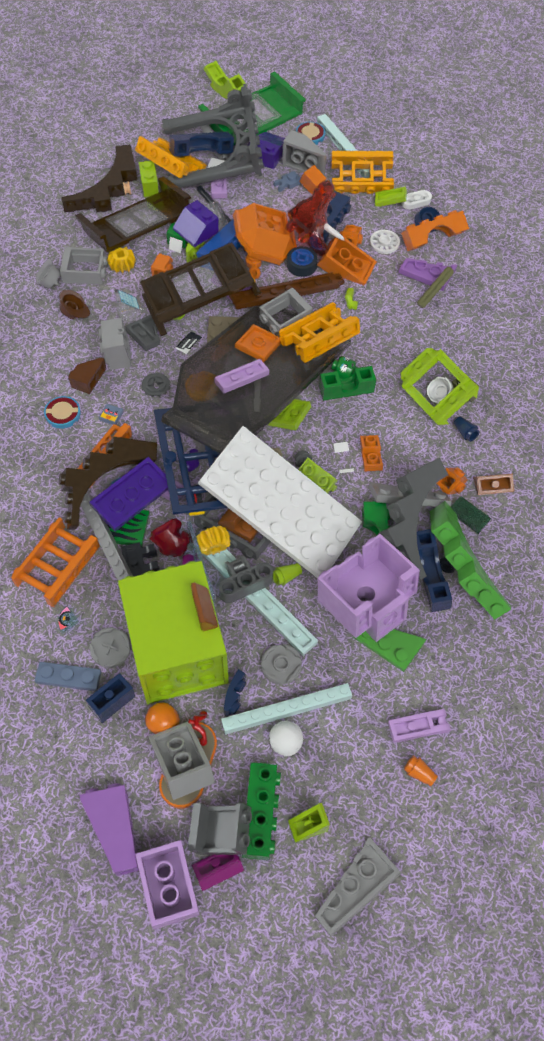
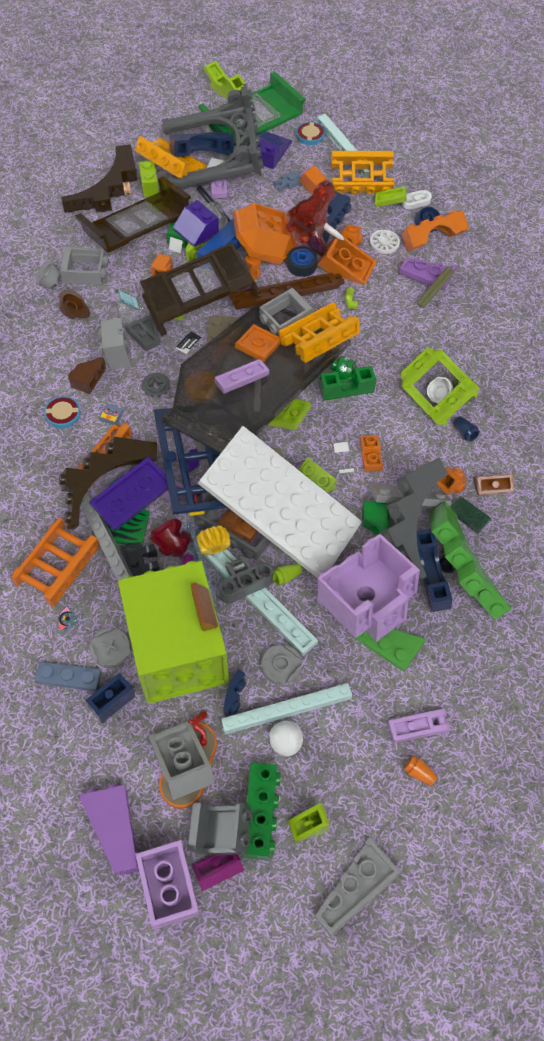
yellow gear [107,246,136,274] -> none
orange hair [145,702,180,734] -> none
light grey slope [283,130,326,176] -> none
dark grey plate [295,451,312,467] -> none

